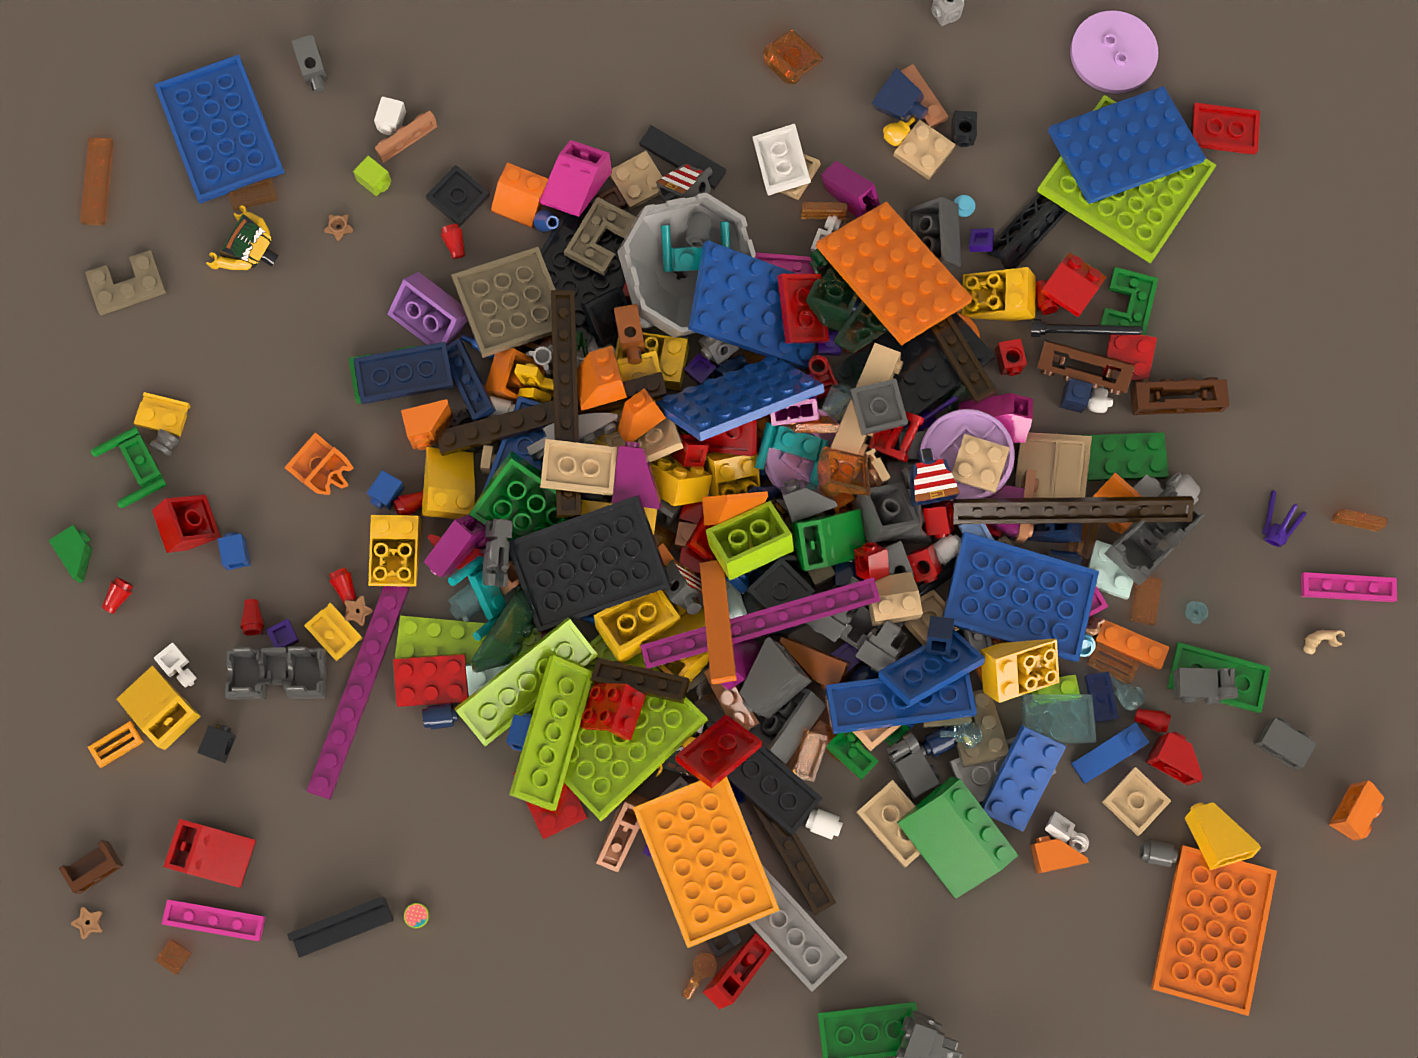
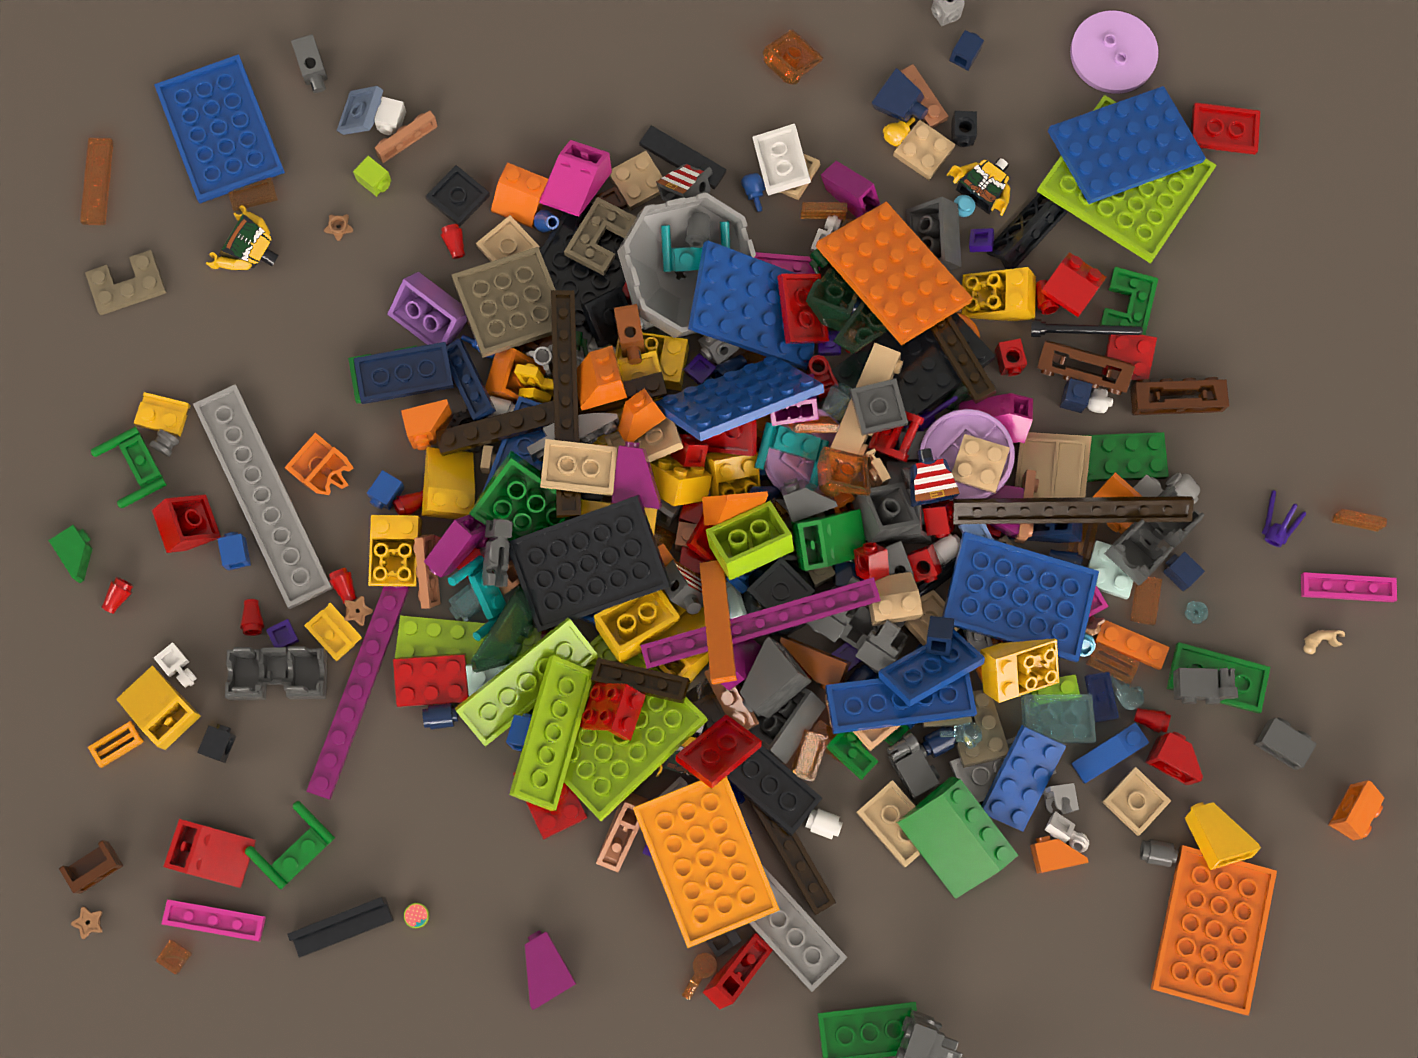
none -> light grey plate [193,384,333,609]
none -> green plate [245,801,335,890]
none -> sand blue plate [337,86,383,135]
none -> nougat plate [413,534,441,609]
none -> tan plate [476,215,540,262]
none -> magenta slope [525,930,577,1010]
none -> blue piece [741,173,766,212]
none -> torso [946,158,1010,216]
none -> dark blue brick [949,30,984,71]
none -> light grey hinge [1042,783,1079,814]
none -> dark blue brick [1163,551,1205,591]

